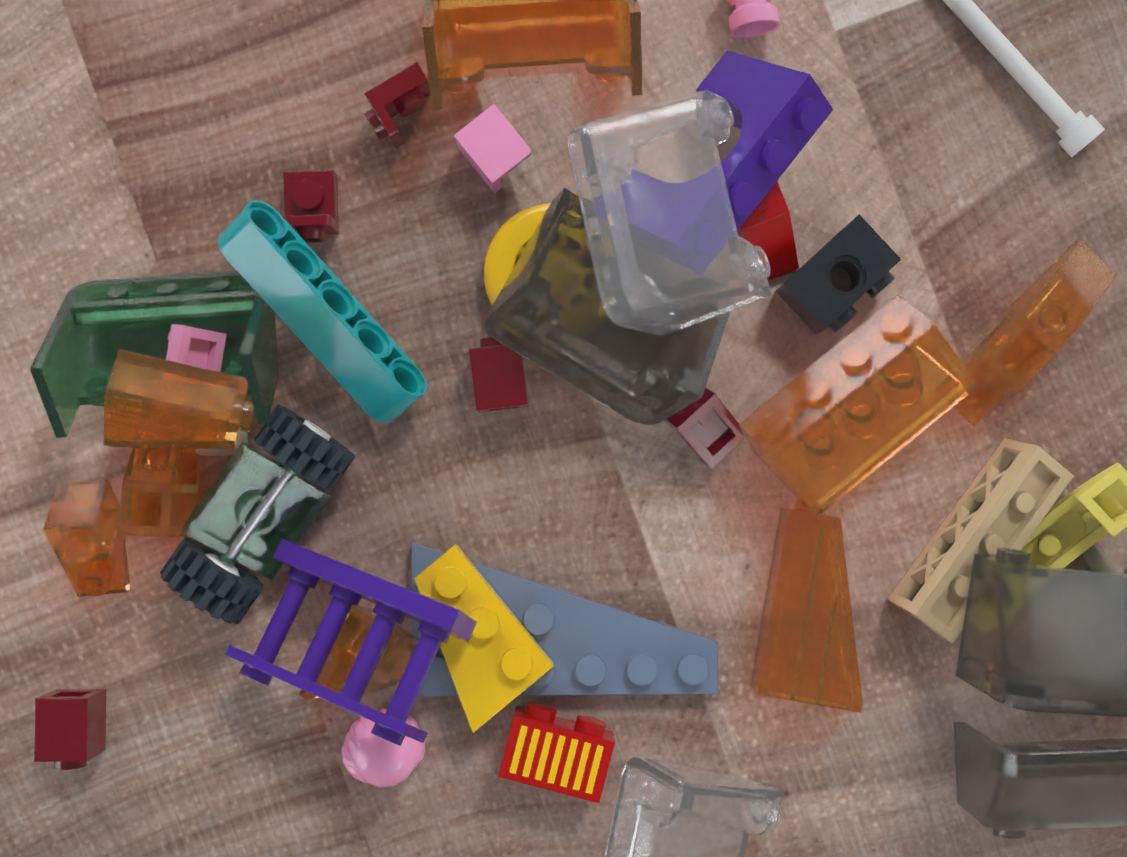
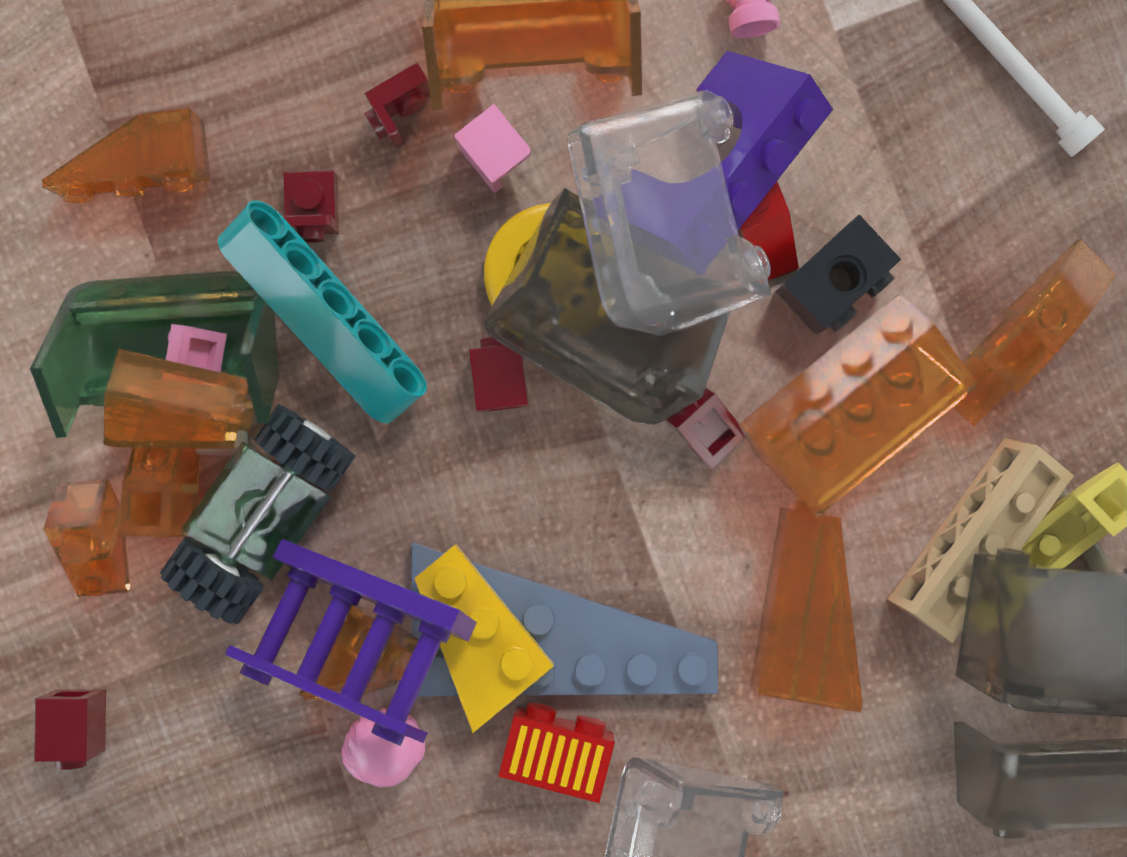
none -> clear orange slope [42,108,211,204]

